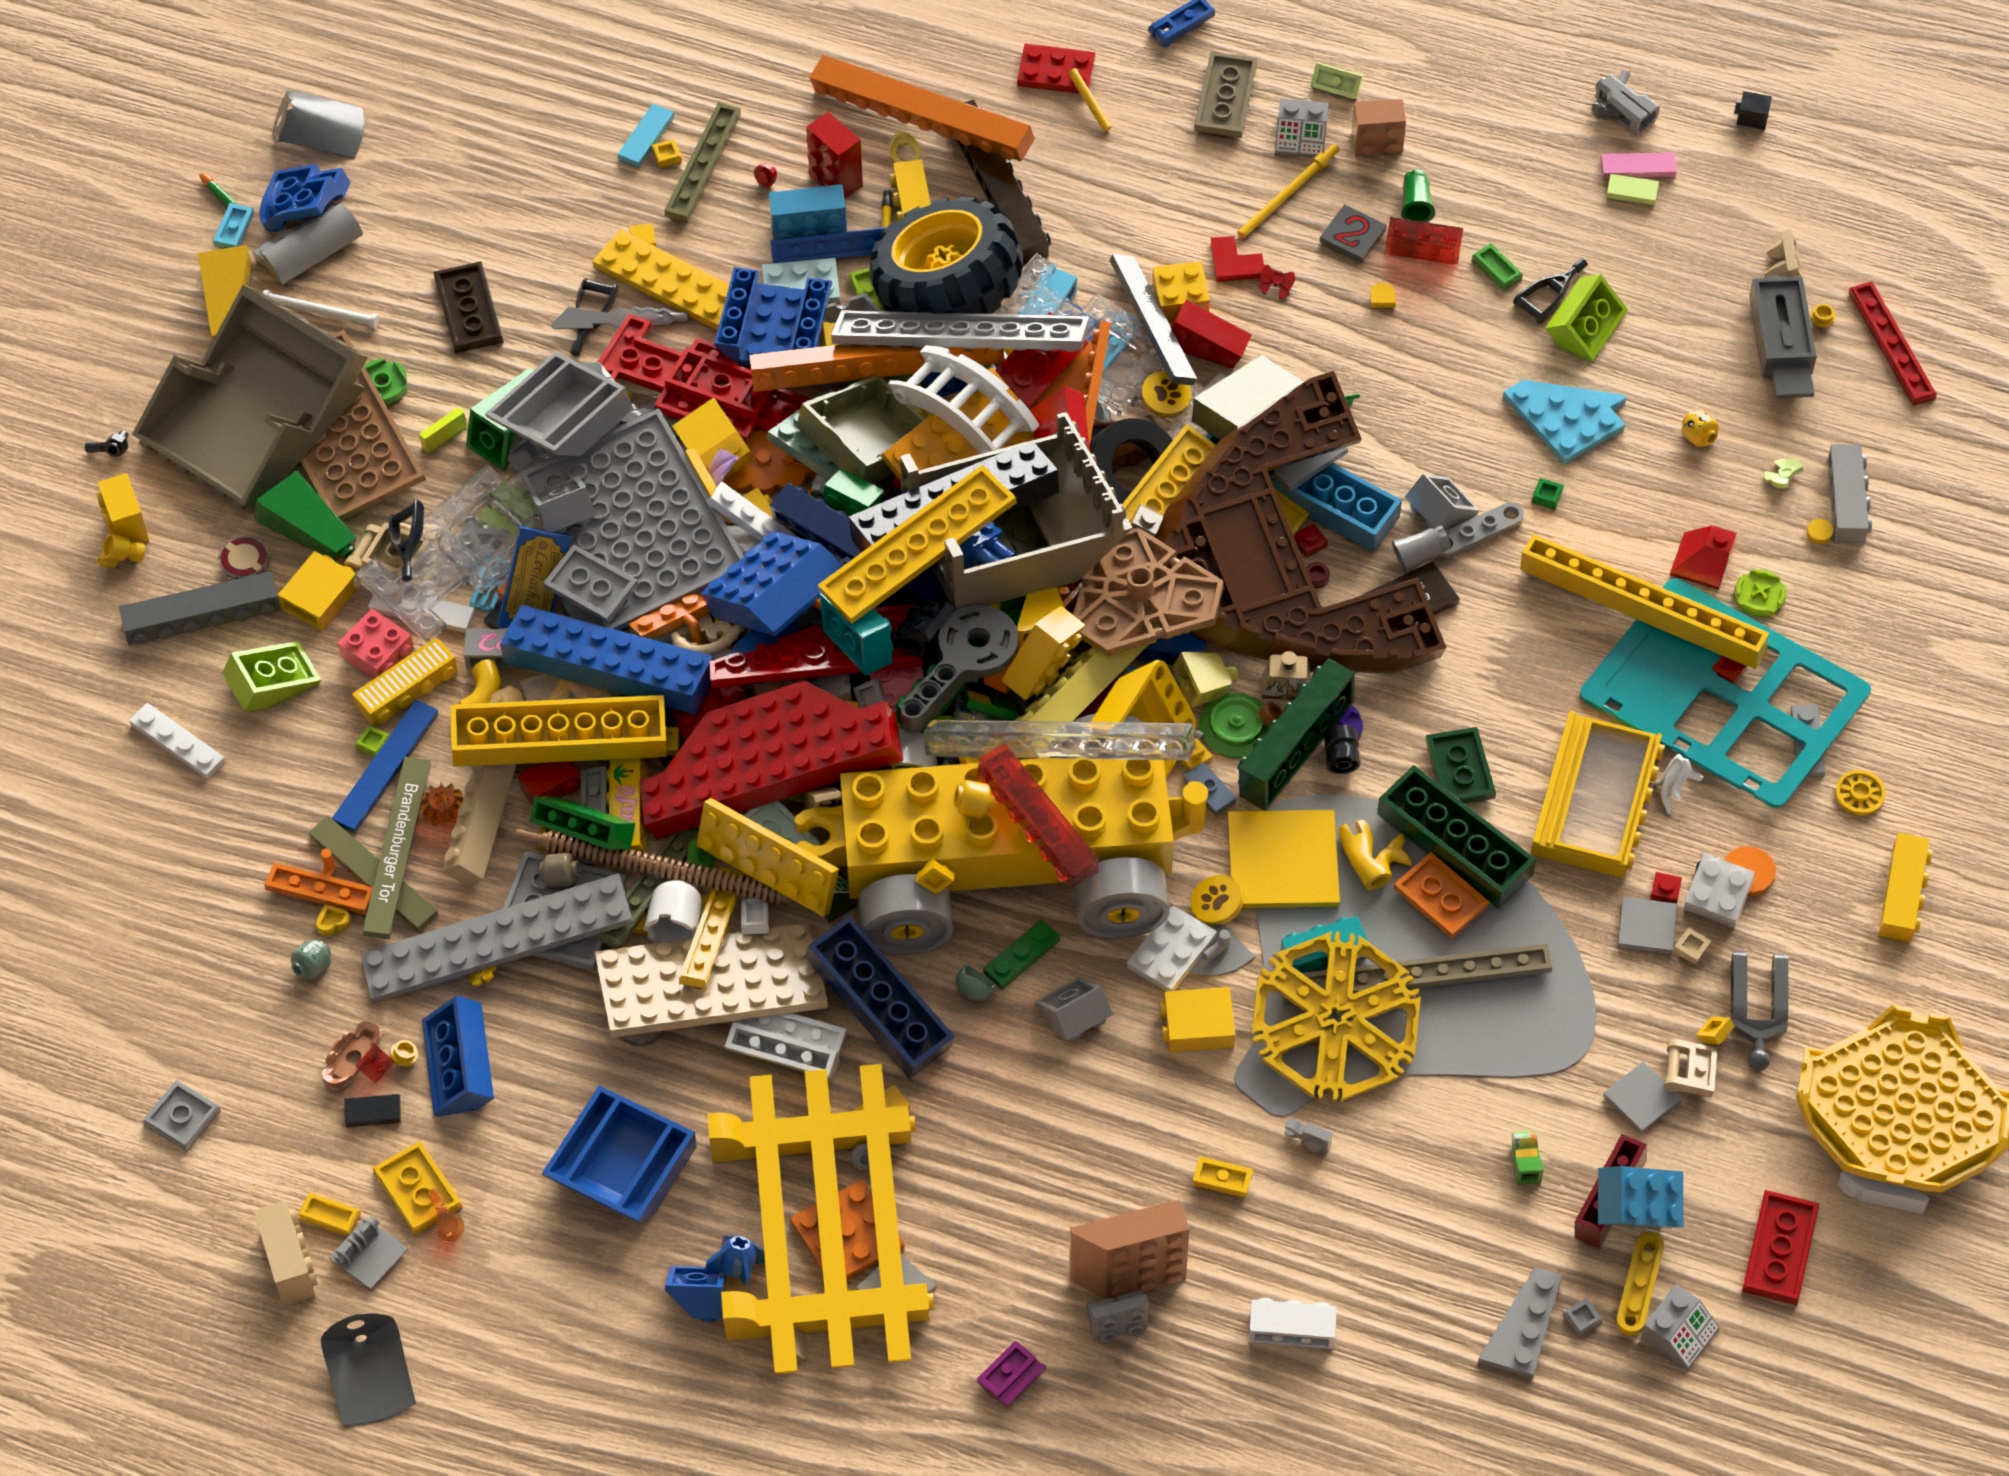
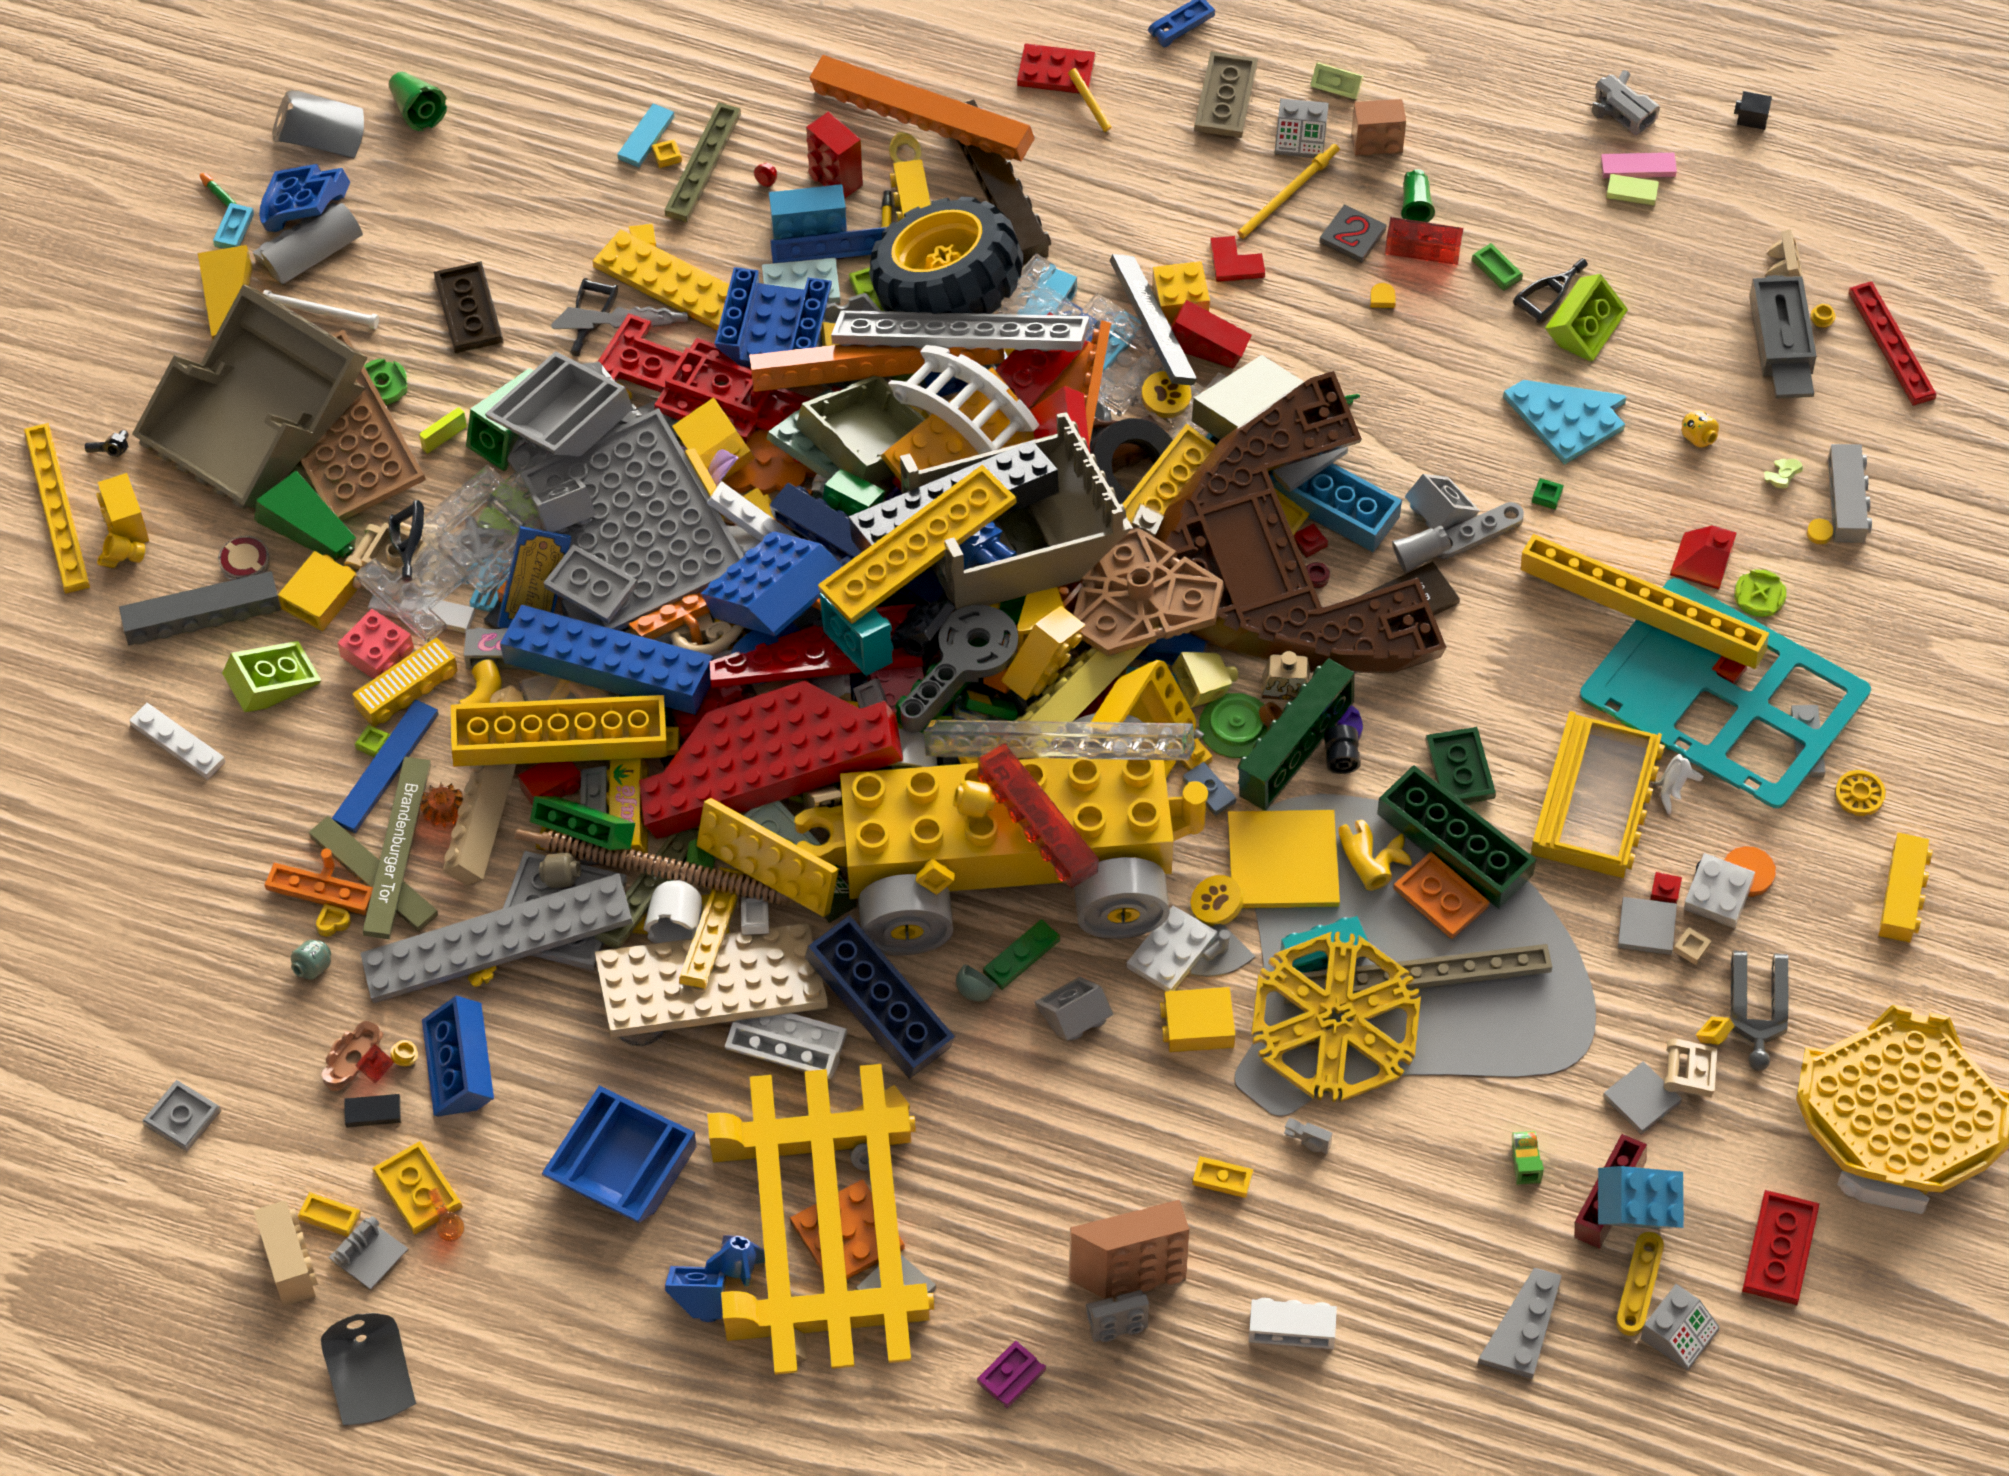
red piece [1258,265,1295,299] -> none
light grey tile [1563,1298,1603,1337] -> none
none -> yellow tile [24,423,91,594]
none -> green cone [388,71,447,131]

